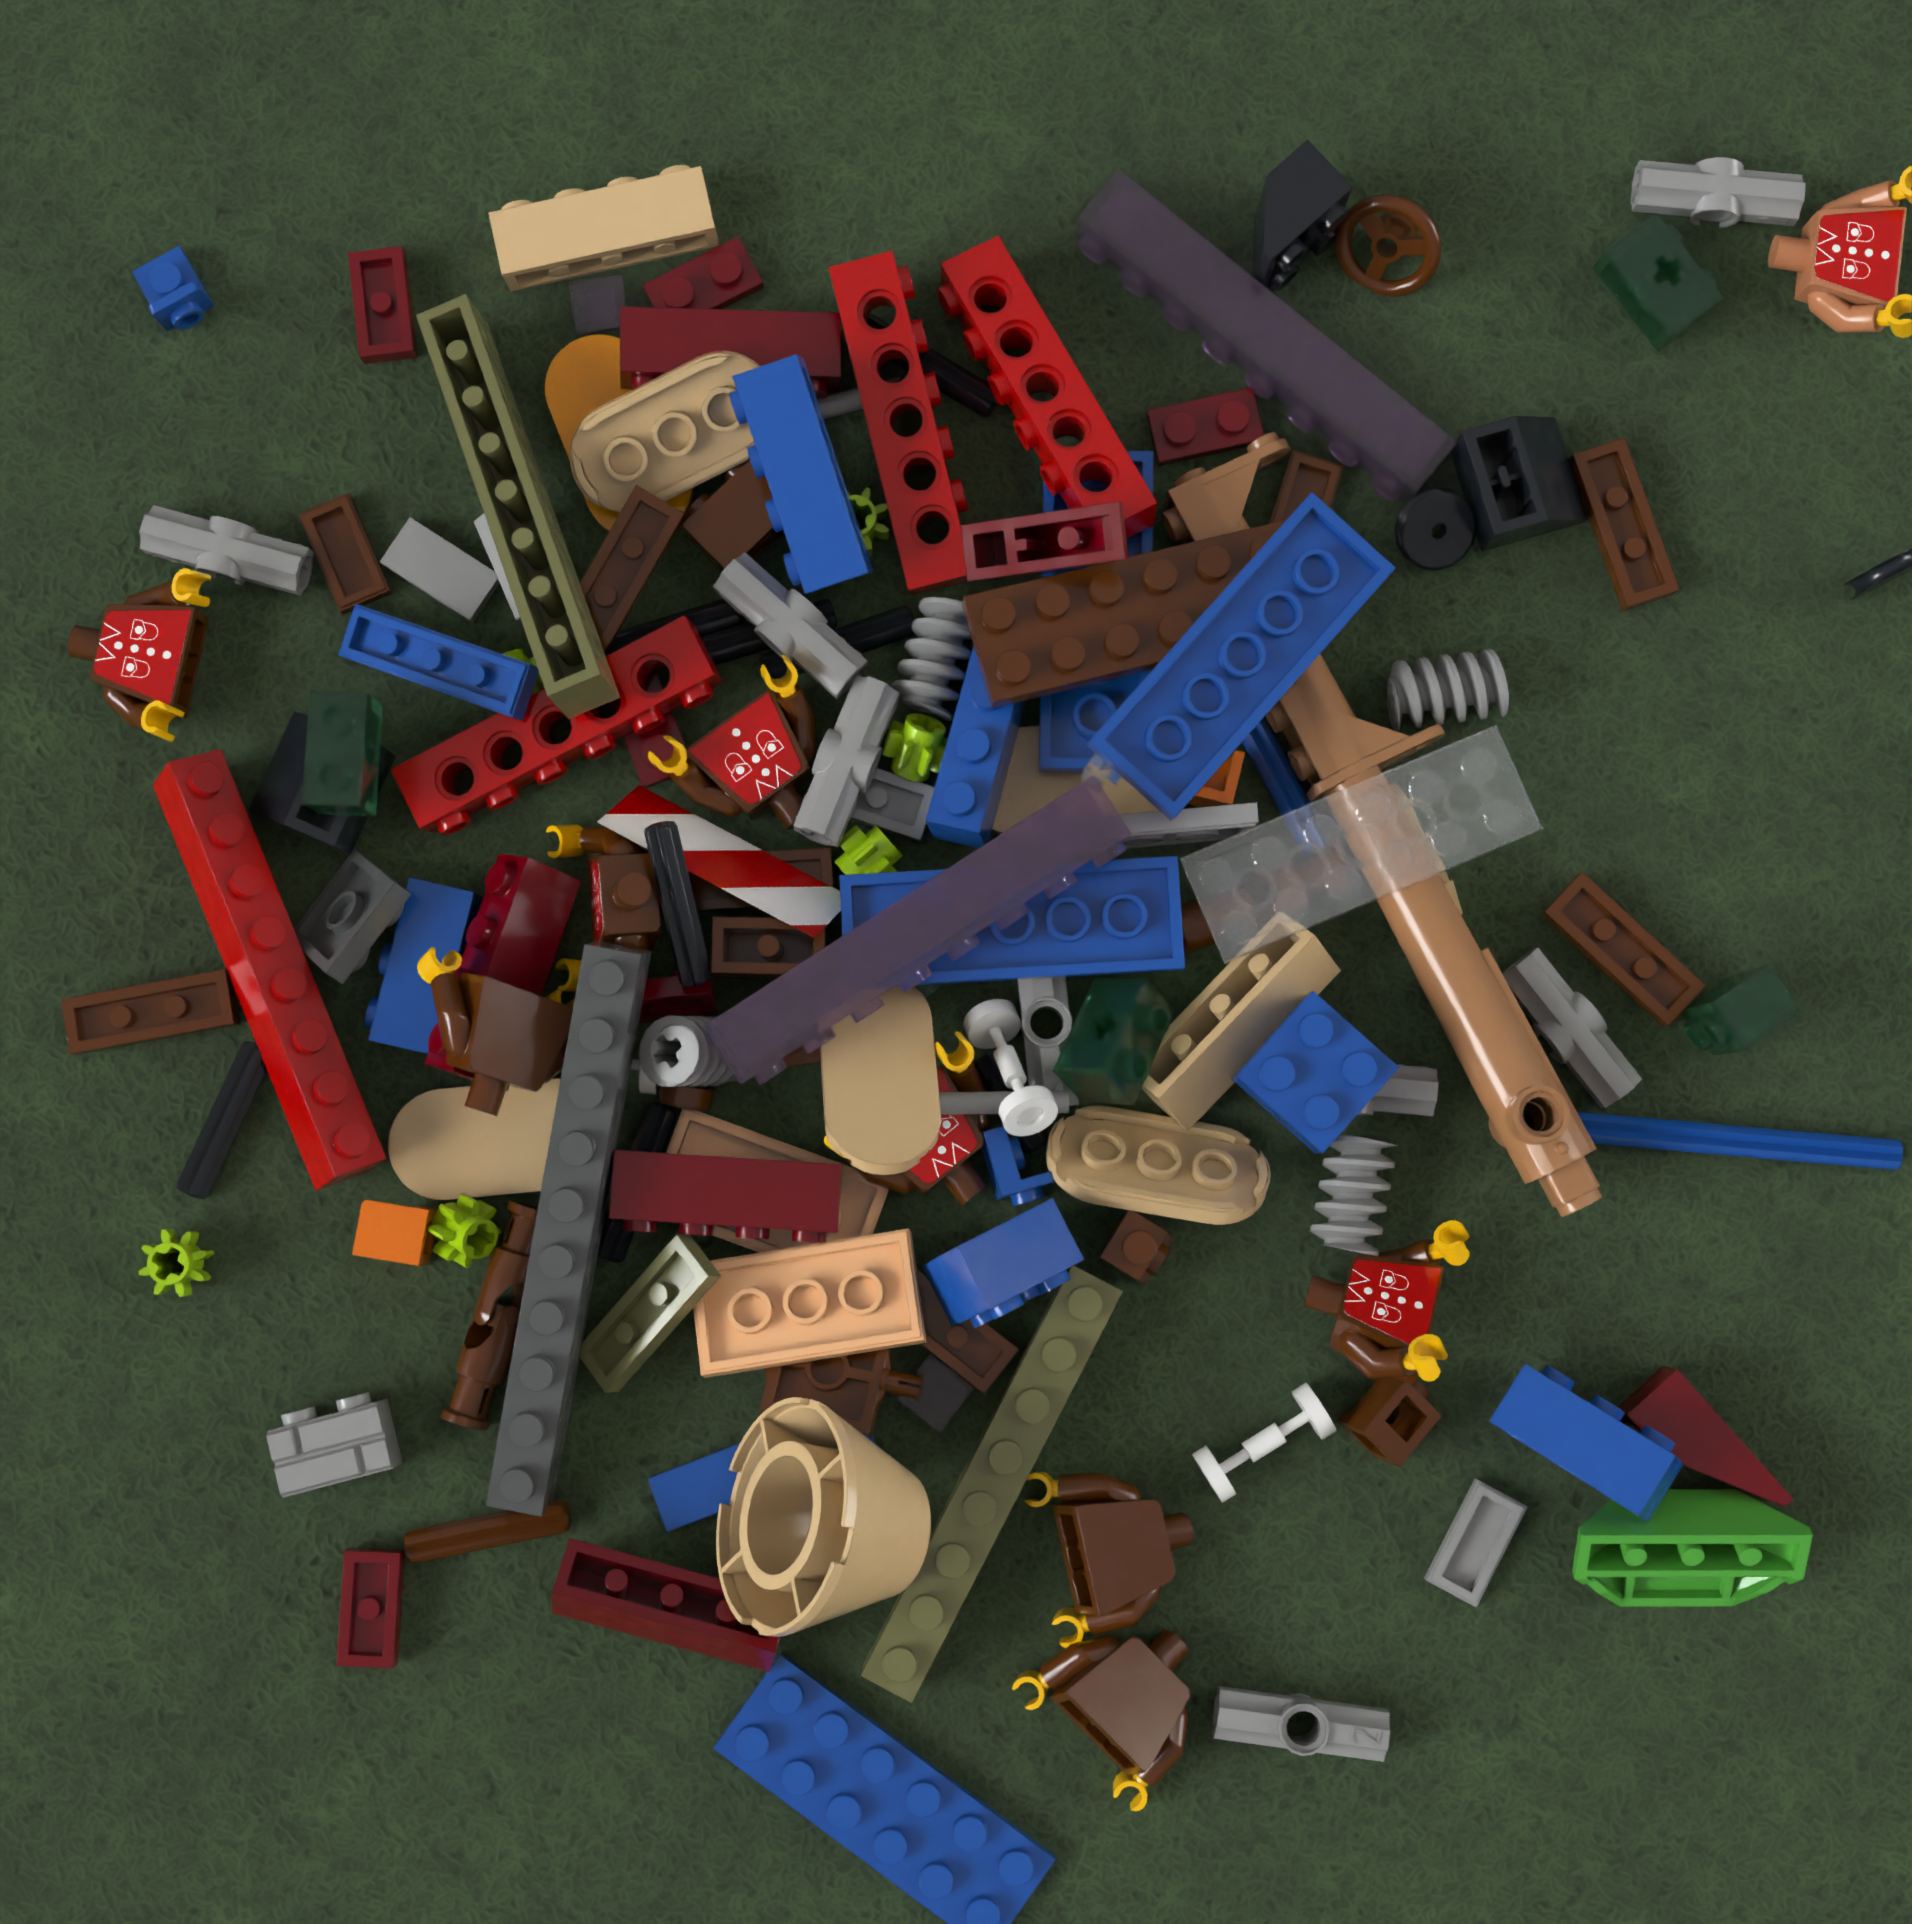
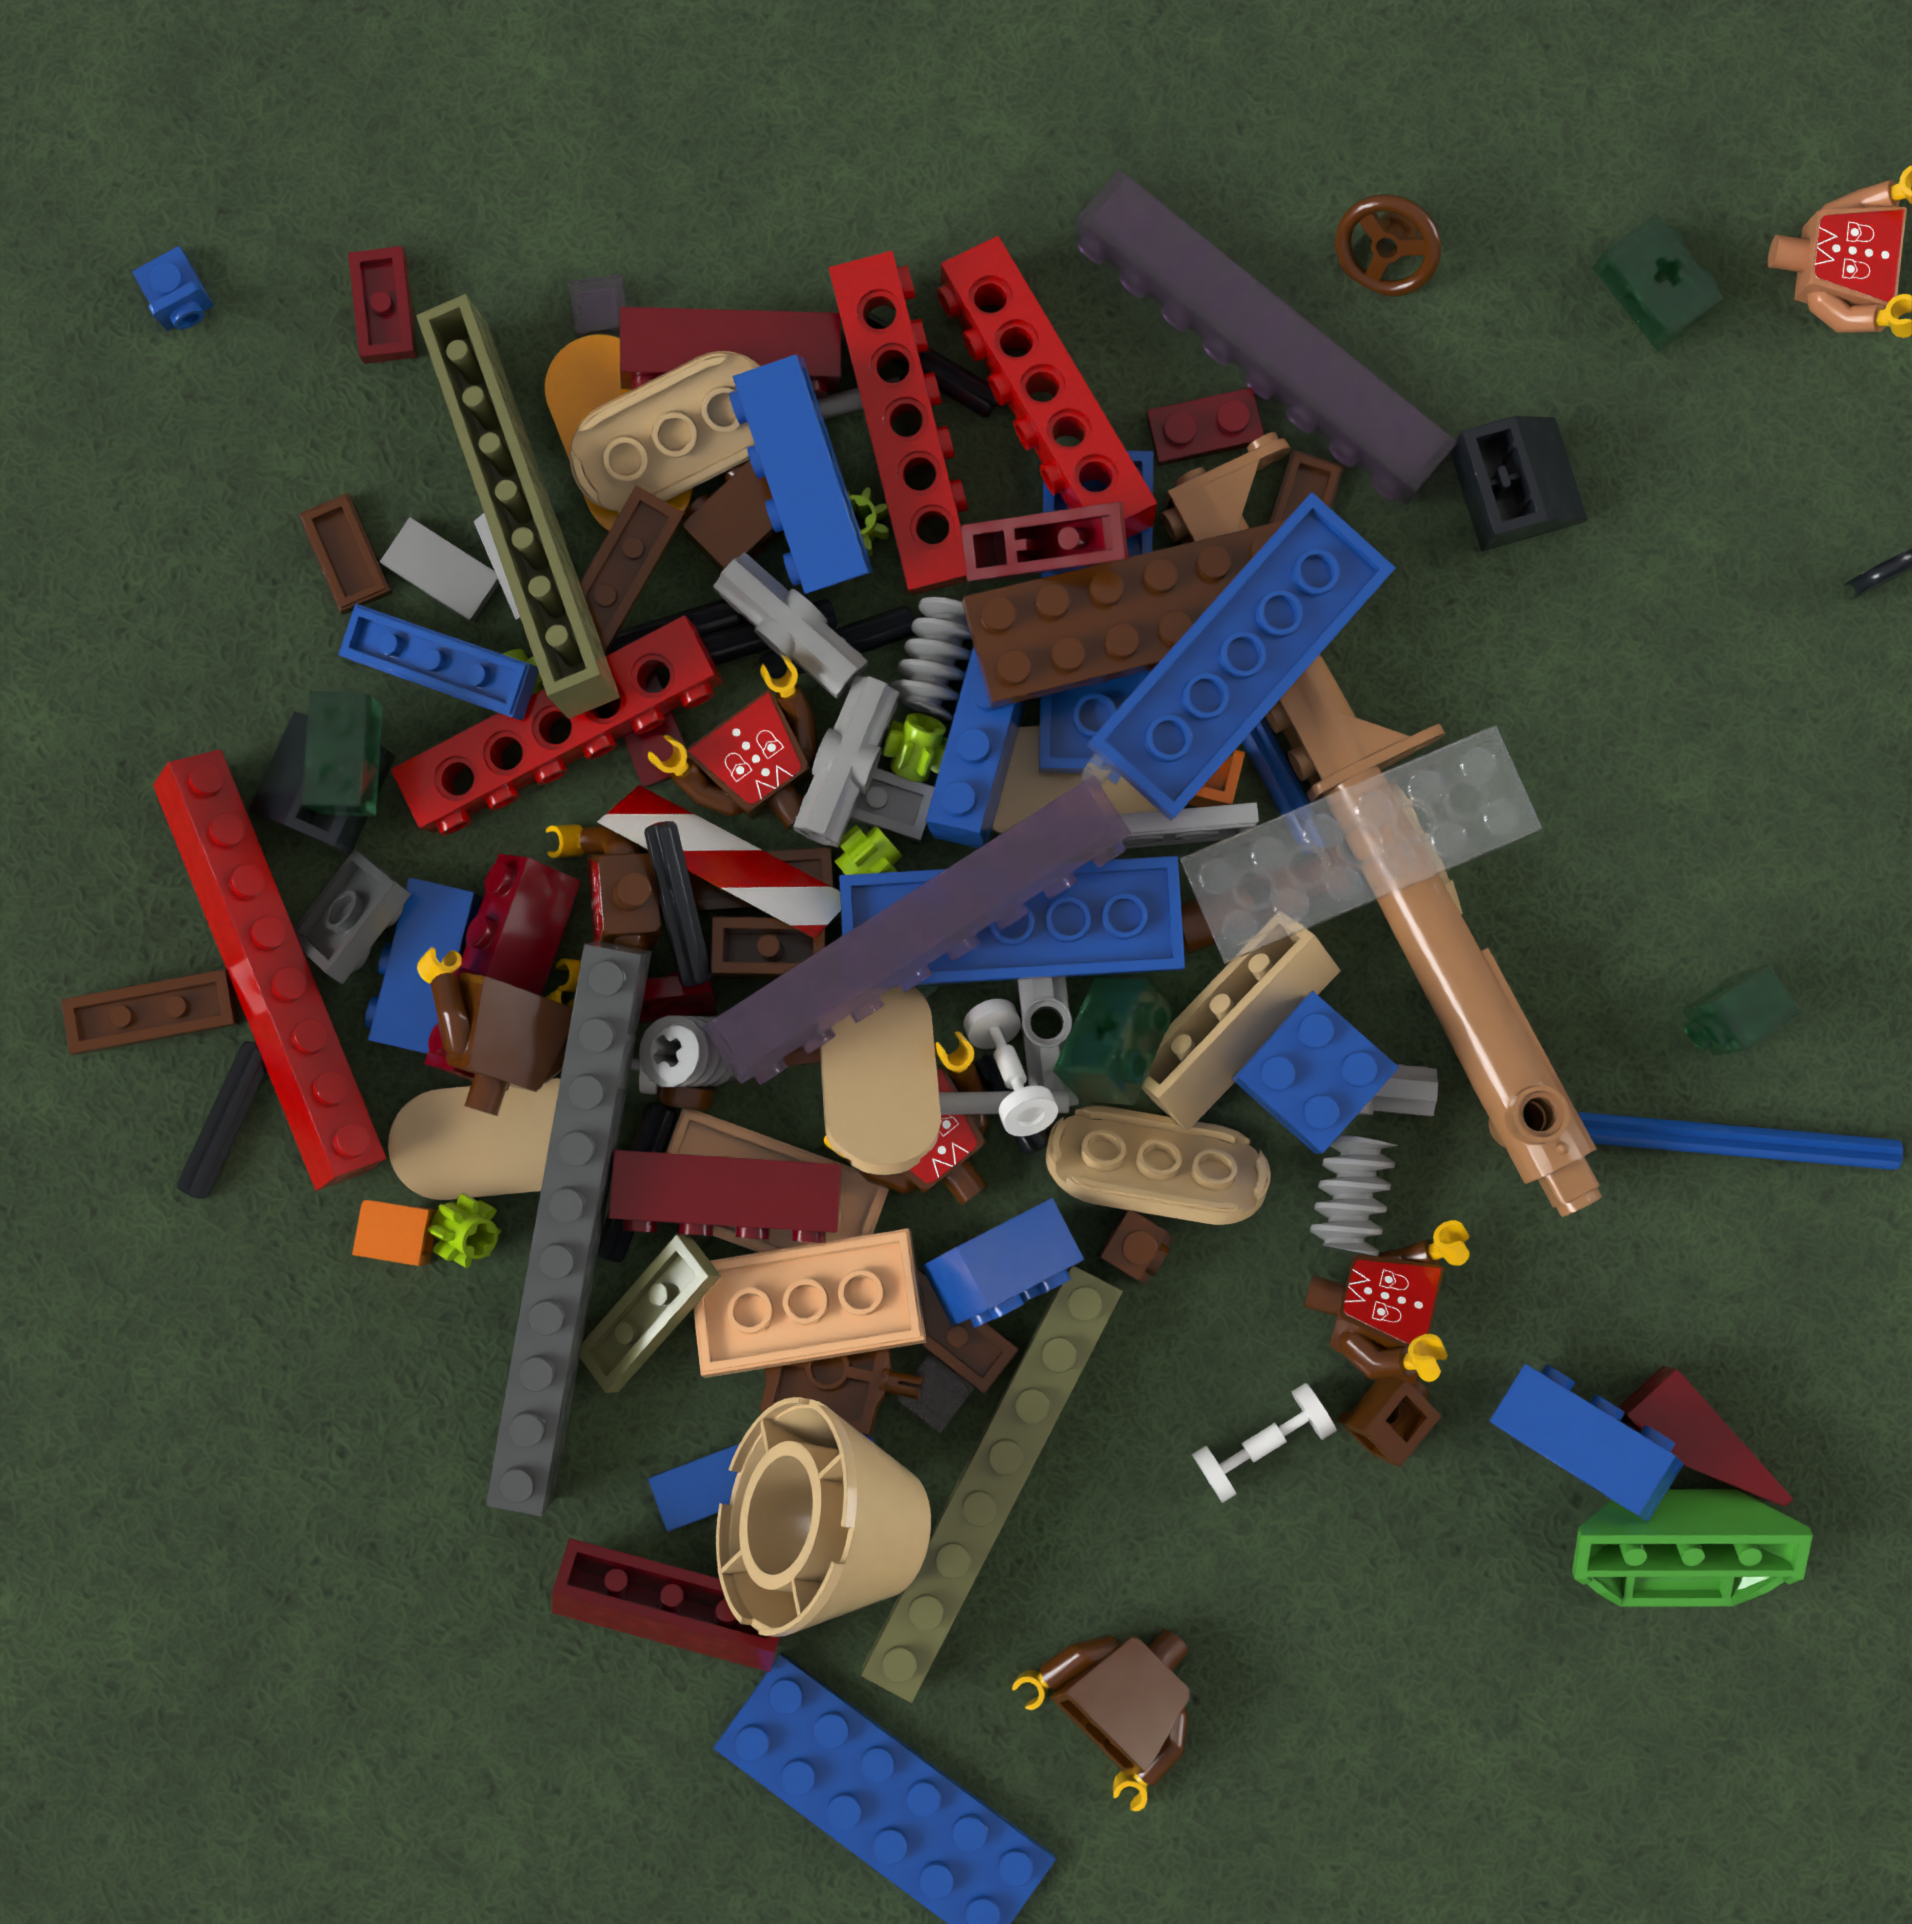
torso [68,568,211,742] -> none
lime gear [138,1229,214,1297] -> none
light grey piece [139,505,314,596] -> none
light grey brick [266,1392,403,1498] -> none
dark red plate [336,1547,405,1669] -> none
reddish brown axle [404,1500,571,1564] -> none
reddish brown piece [441,1200,538,1431] -> none
tan brick [488,165,720,292] -> none
dark red plate [643,236,764,309] -> none
blue bracket [981,1126,1055,1207] -> none
reddish brown torso [1025,1472,1194,1648] -> none
light grey piece [1212,1686,1390,1762] -> none
black slope [1251,139,1353,297] -> none
light grey piece [1387,648,1509,731] -> none
black piece [1394,487,1478,571] -> none
light grey tile [1424,1478,1527,1607] -> none
light grey piece [1502,947,1642,1109] -> none
reddish brown plate [1541,872,1706,1027] -> none
reddish brown plate [1569,438,1680,612] -> none
light grey piece [1630,157,1806,228] -> none

